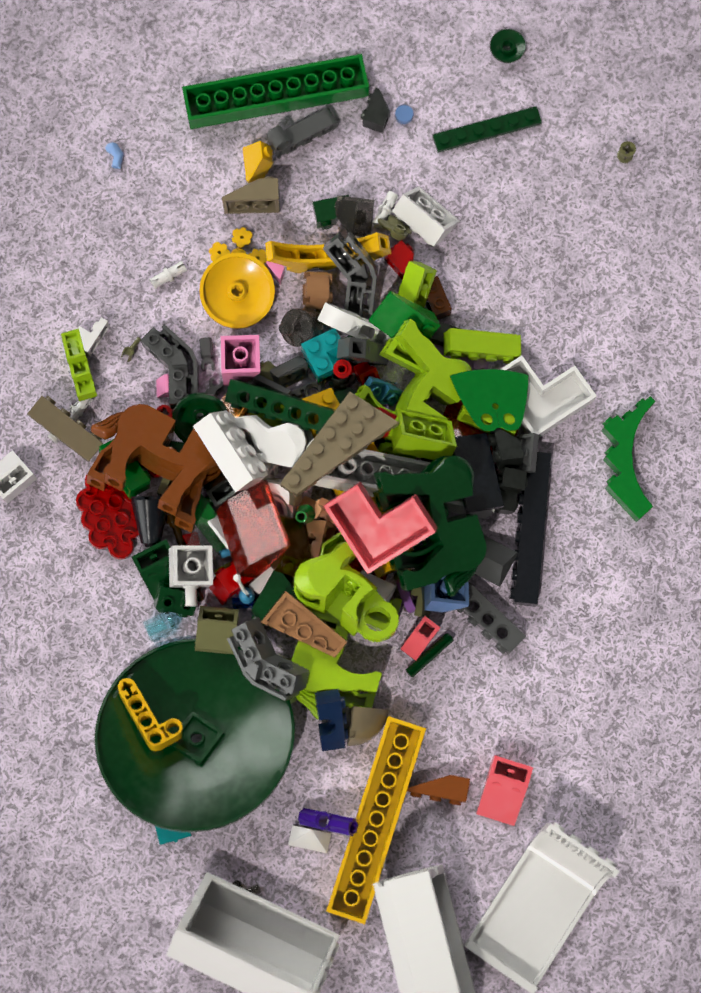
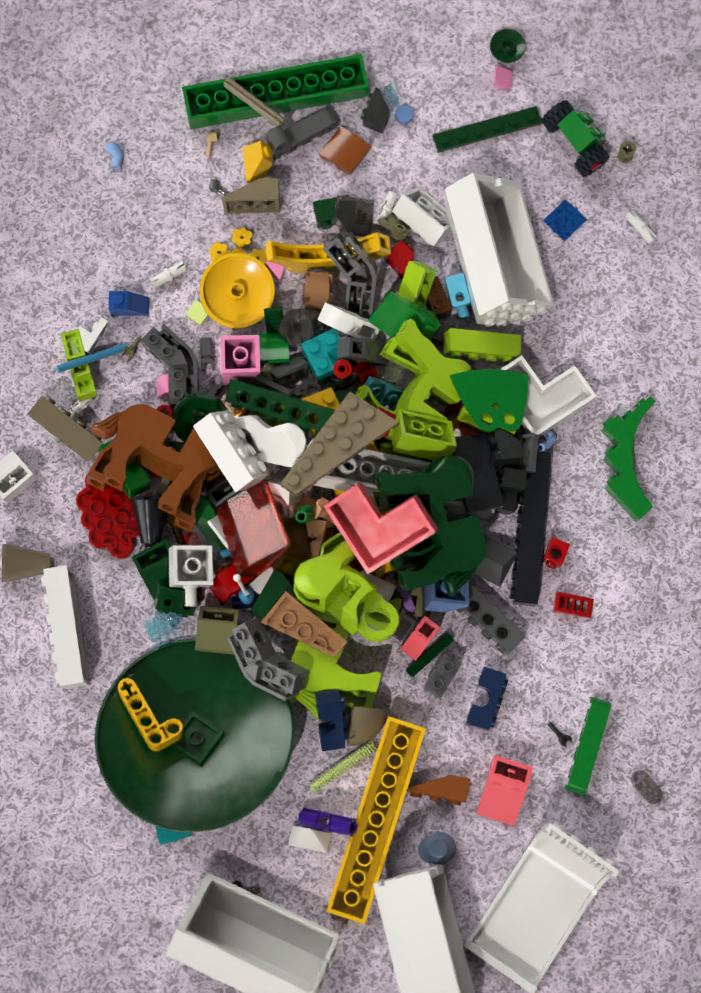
none -> dark tan cone [2,544,54,582]
none -> white brick [41,565,89,689]
none -> dark azure bar [56,343,128,373]
none -> blue slope [108,291,149,316]
none -> yellowish green tile [185,300,209,326]
none -> tan hand [206,131,218,157]
none -> dark grey hand [209,179,230,195]
none -> dark tan axle [224,78,285,126]
none -> green slope [250,331,290,364]
none -> dark green slope [264,306,285,333]
none -> yellowish green piece [309,741,377,794]
none -> dark orange slope [319,126,372,175]
none -> clear light blue tile [384,84,399,109]
none -> clear smoke brick [393,612,418,644]
none -> sand blue hat [418,831,456,865]
none -> dark grey brick [424,654,461,699]
none -> white panel [443,172,554,328]
none -> medium azure torso [445,273,471,319]
none -> dark blue arch [465,667,508,732]
none -> bright pink slope [493,66,513,89]
none -> light blue arm [537,431,556,452]
none -> brick [541,100,610,178]
none -> red brick [542,537,570,569]
none -> clear blue piece [543,199,587,241]
none -> pearl dark grey hand [548,723,572,747]
none -> red slope [552,592,594,618]
none -> green beam [565,697,612,796]
none -> white pin [624,210,658,245]
none -> clear smoke beam [630,770,663,804]

